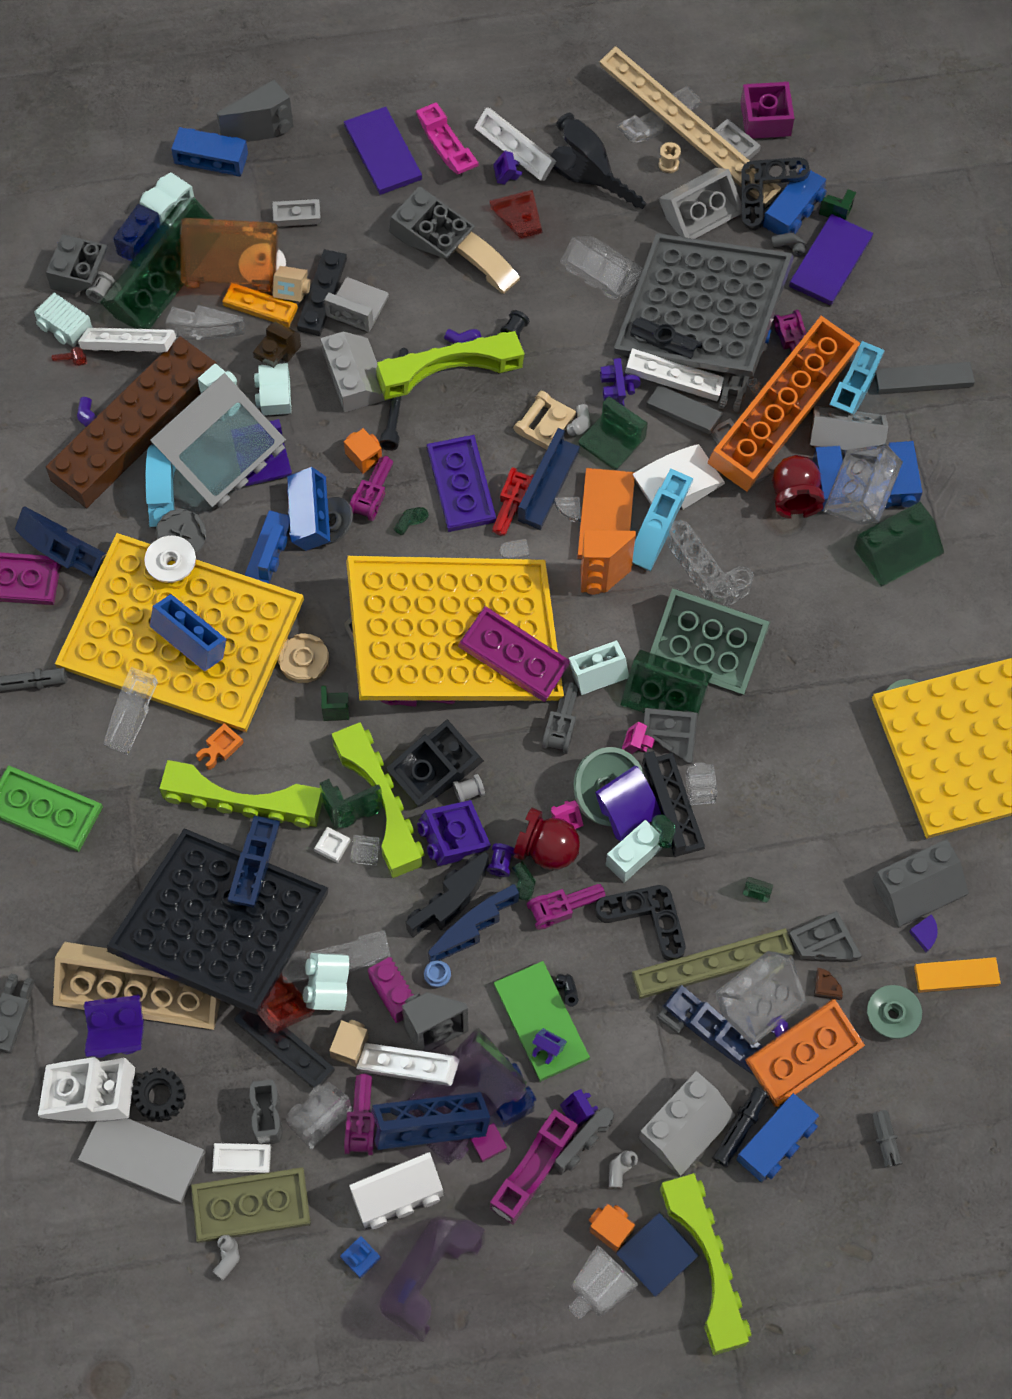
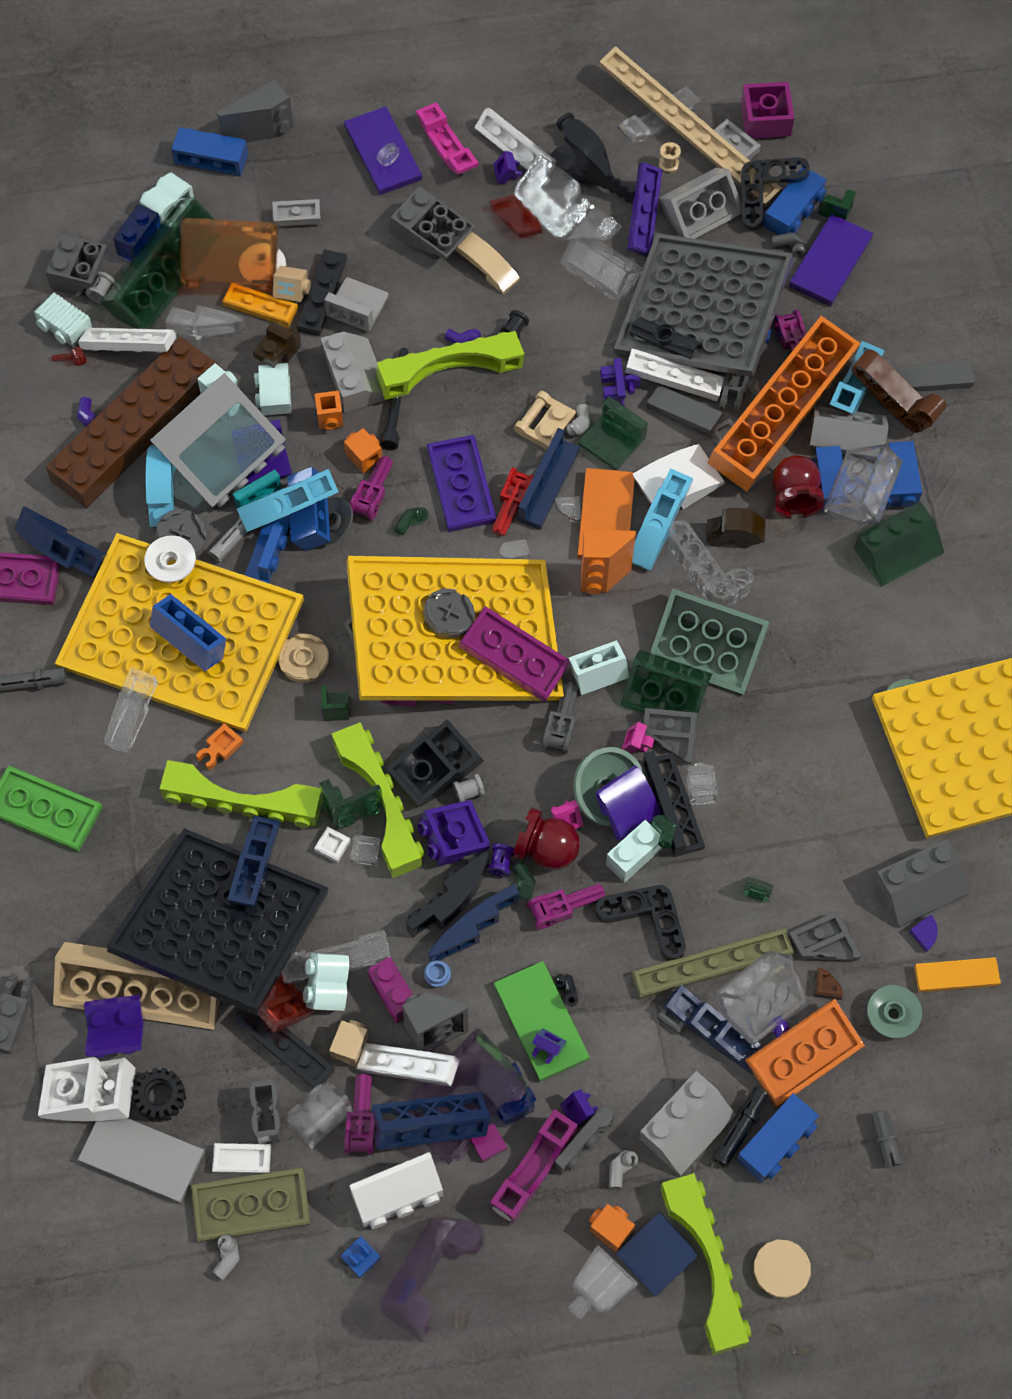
none -> light grey pin [208,499,258,563]
none -> teal tile [233,470,282,508]
none -> medium azure slope [237,469,339,532]
none -> orange brick [315,391,344,430]
none -> clear tile [377,143,400,166]
none -> dark grey tile [423,588,475,638]
none -> clear windscreen [515,155,622,240]
none -> dark purple tile [627,162,662,257]
none -> dark brown brick [706,508,766,548]
none -> tan tile [753,1240,811,1299]
none -> reddish brown beam [851,349,947,433]

